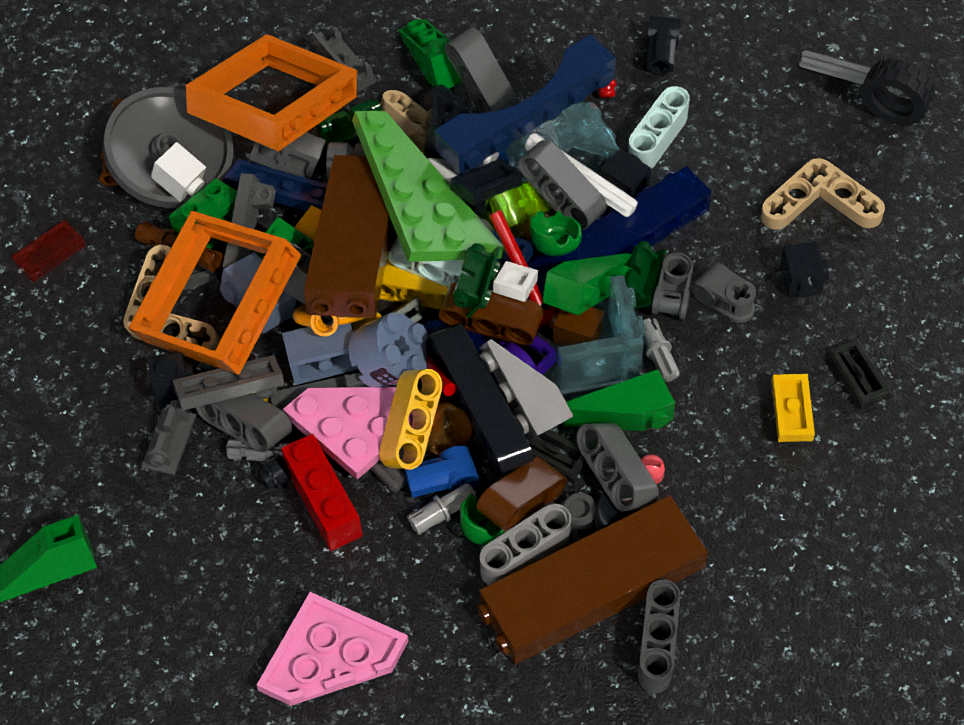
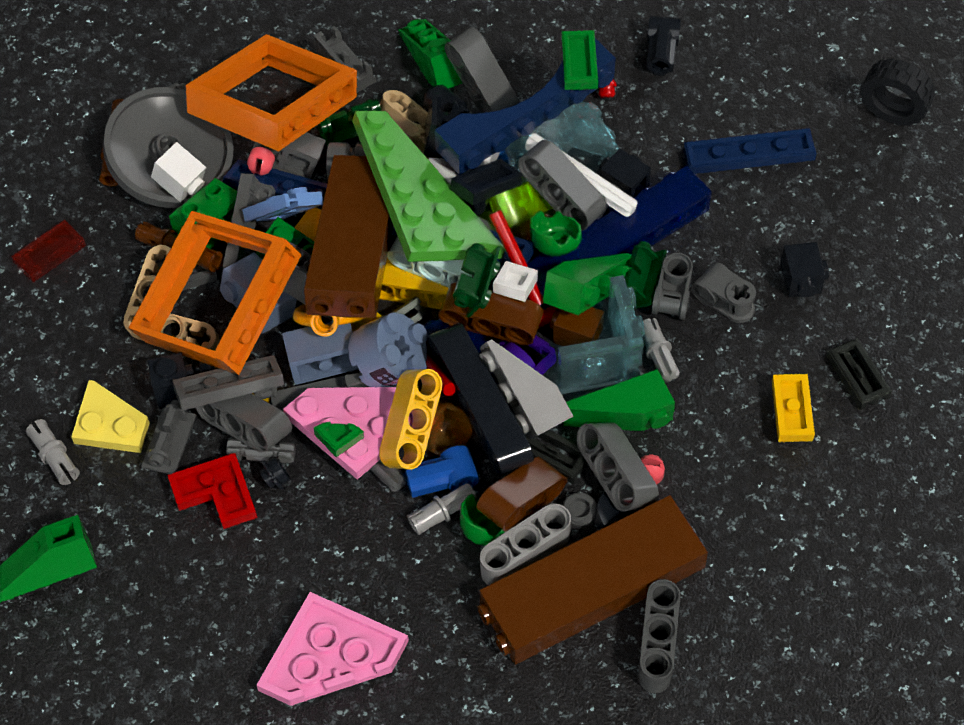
red brick [281,433,363,552] -> none
light aqua beam [628,86,690,169] -> none
tan beam [761,158,885,230] -> none
dark grey axle [799,50,889,89] -> none
none -> light grey pin [26,419,80,485]
none -> light yellow wing [71,380,150,453]
none -> red plate [167,453,257,529]
none -> medium blue plate [242,187,323,222]
none -> coral hinge [247,147,275,176]
none -> green tile [314,422,364,457]
none -> green tile [561,30,598,90]
none -> dark blue tile [683,128,817,175]

